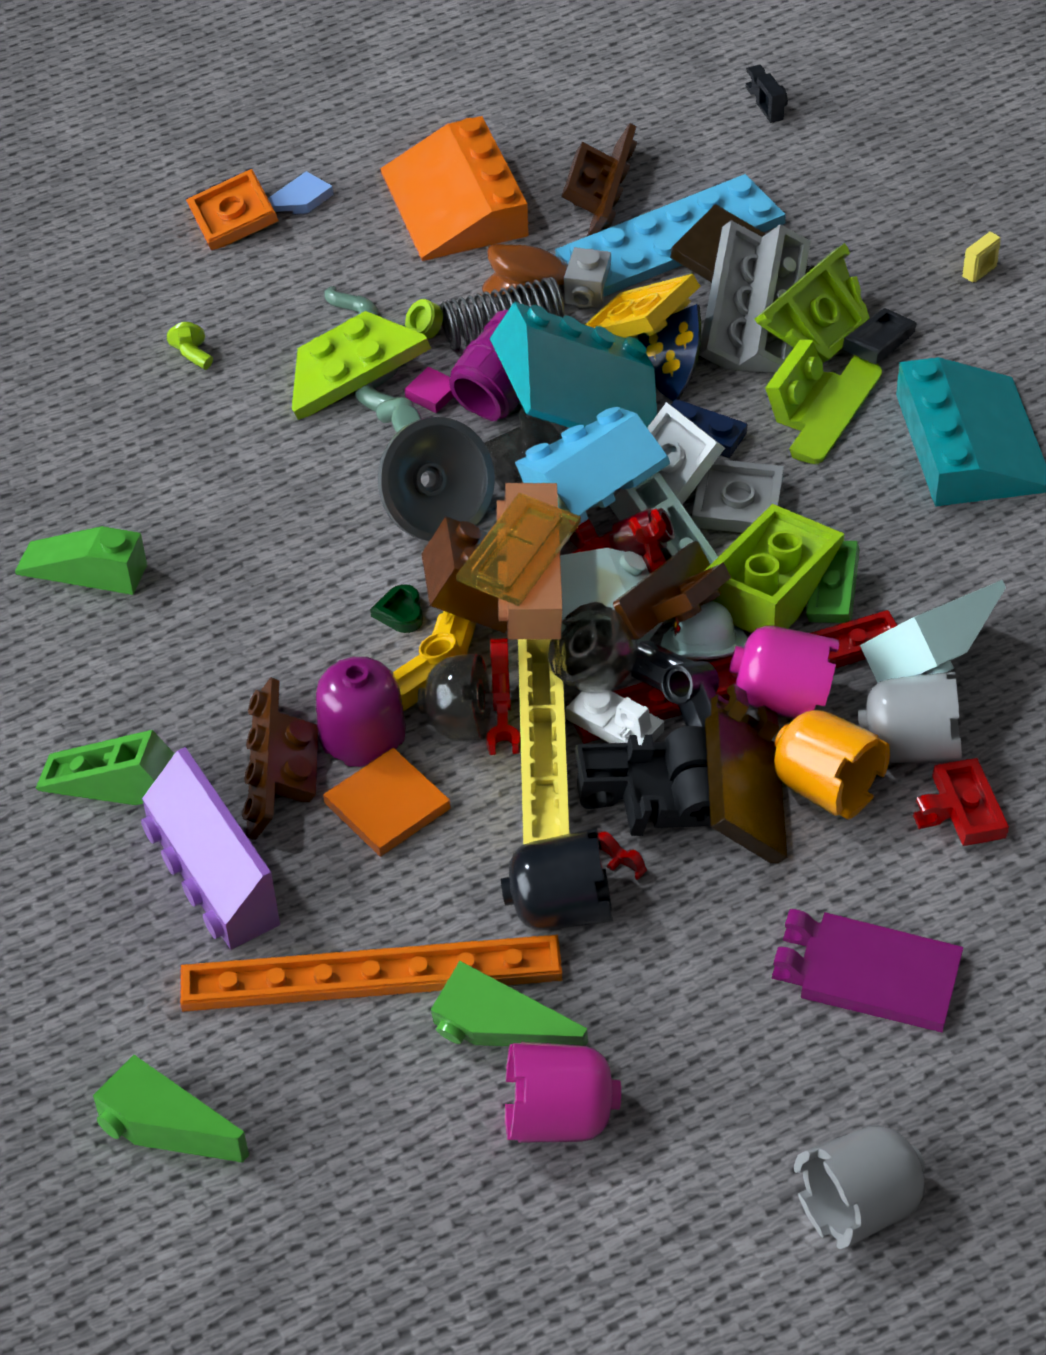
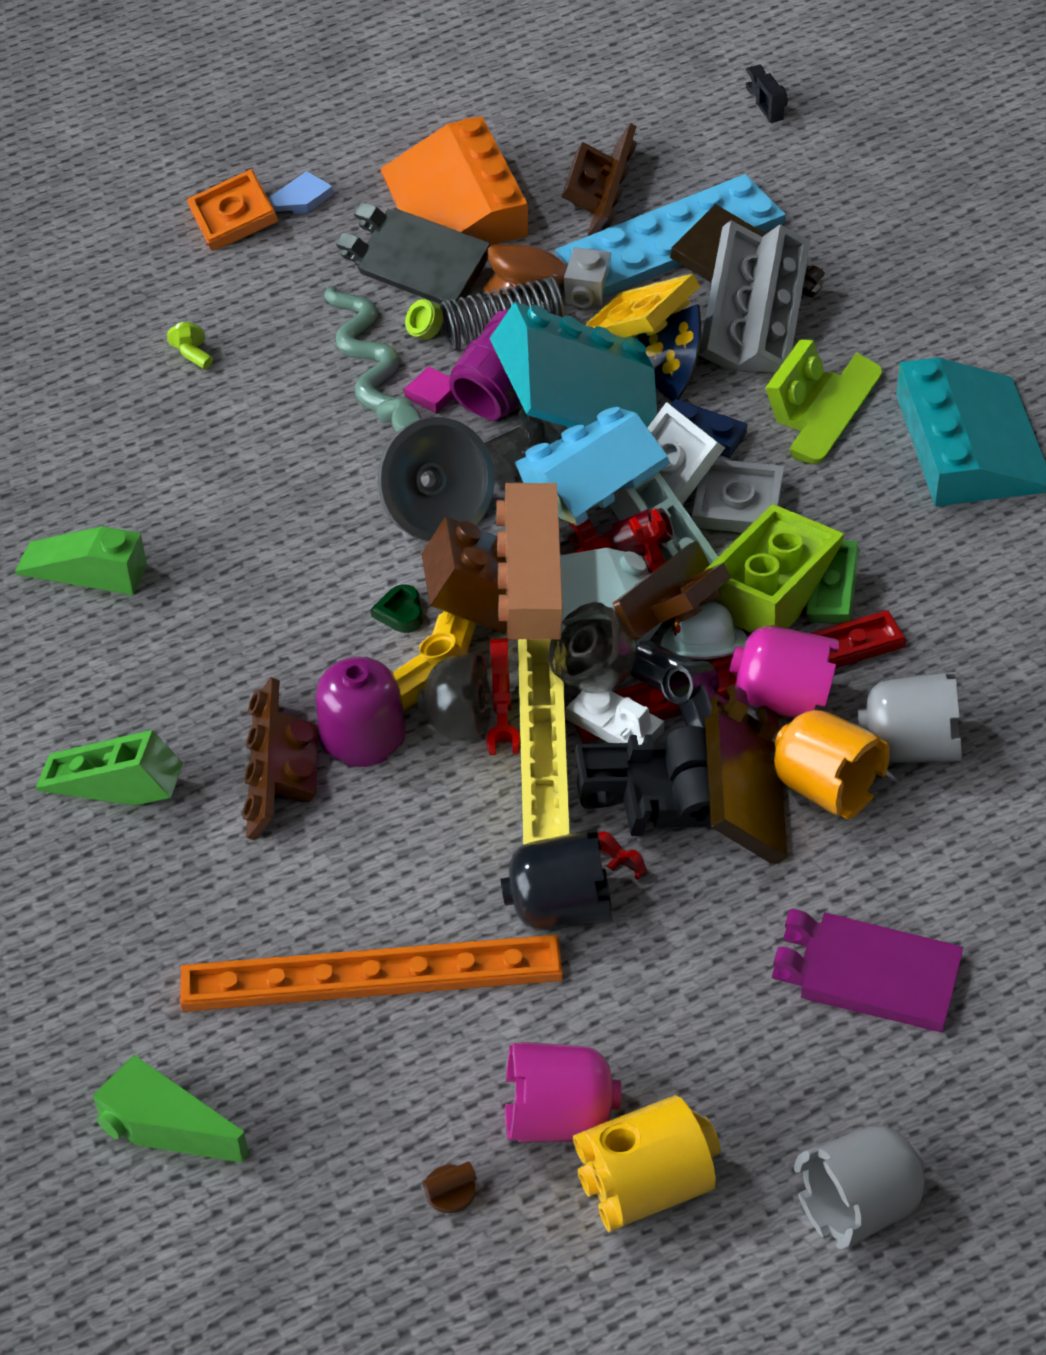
slope [141,747,280,950] -> none
lime wing [292,311,432,420] -> none
orange tile [323,748,451,857] -> none
bright green slope [431,961,588,1046] -> none
clear yellow piece [456,493,581,606] -> none
lime wing [754,243,870,363] -> none
black tile [842,308,917,365] -> none
light aqua slope [860,580,1006,683] -> none
red plate [913,758,1009,846] -> none
light yellow tile [962,232,1001,282] -> none
none -> pearl dark grey tile [336,202,491,310]
none -> reddish brown plate [422,1161,477,1213]
none -> yellow cylinder [573,1095,721,1233]

